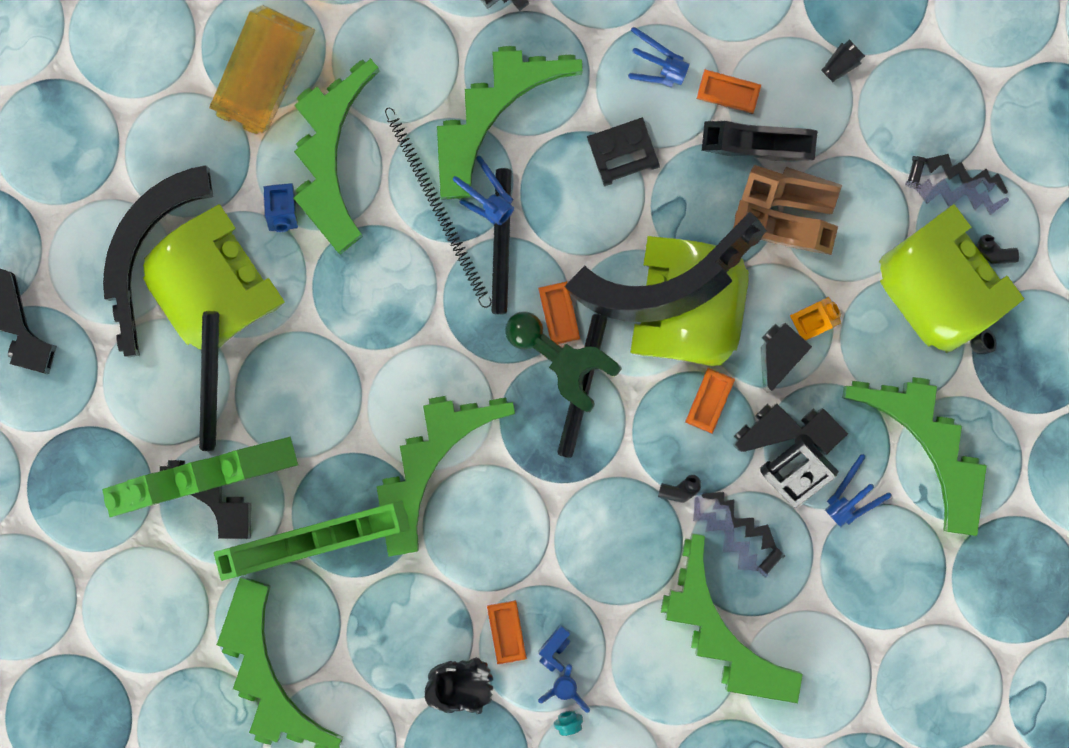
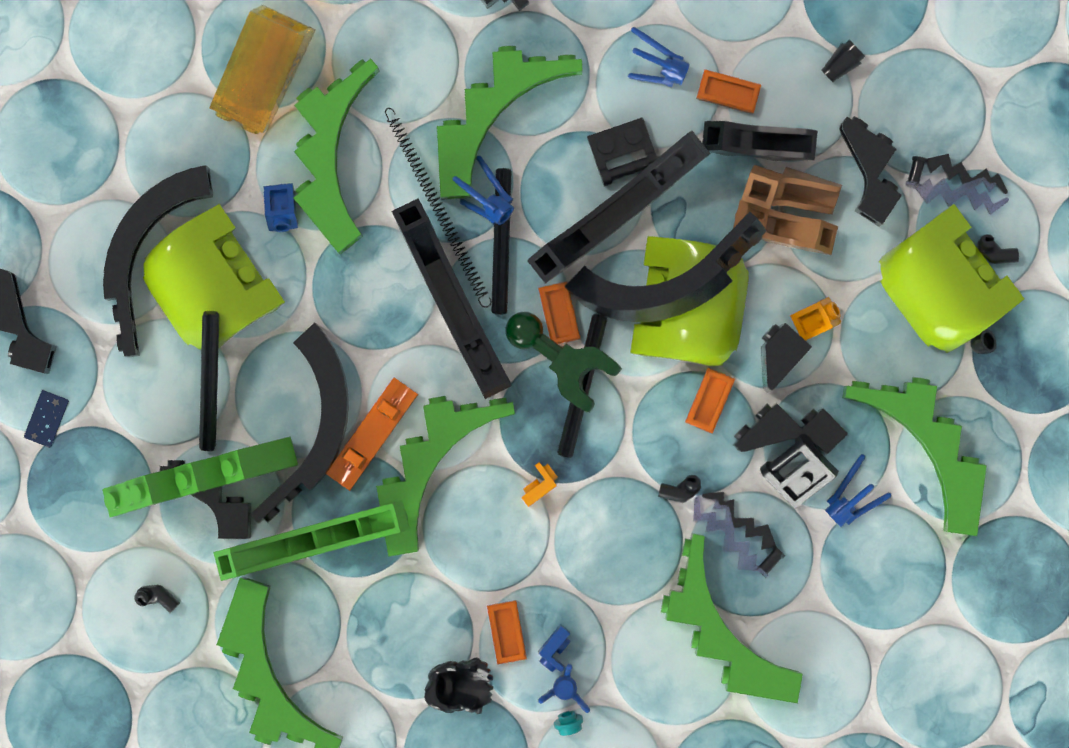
none -> dark blue sticker [24,390,69,448]
none -> black arm [134,585,180,613]
none -> black arch [250,322,349,523]
none -> orange hinge [326,377,418,491]
none -> black arch [391,198,512,399]
none -> light orange bracket [521,462,558,507]
none -> black arch [527,131,710,284]
none -> black arch [839,116,902,227]

